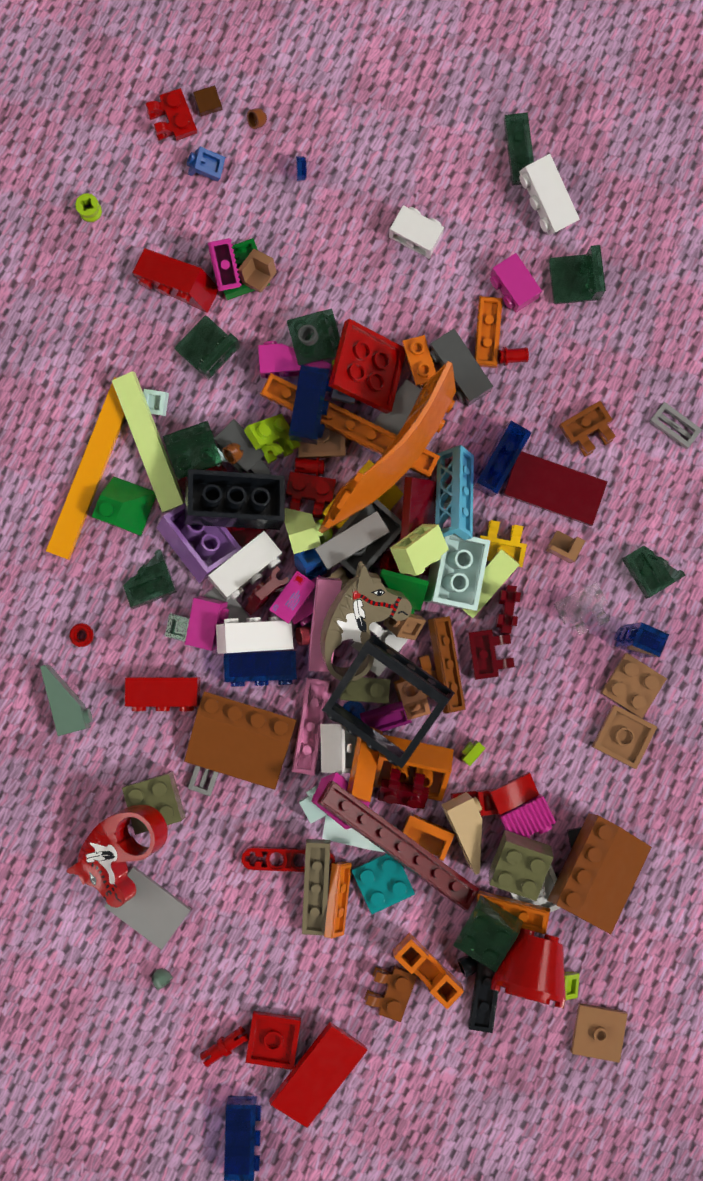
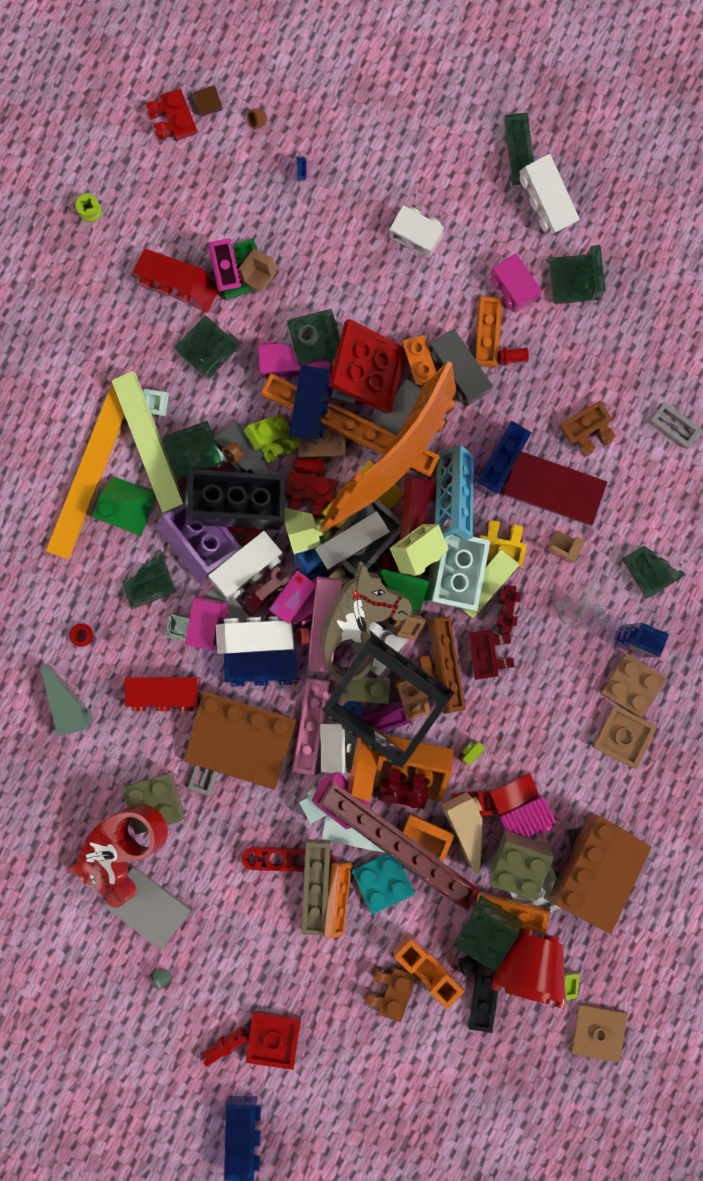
blue bracket [187,146,226,182] -> none
red tile [269,1022,368,1128] -> none

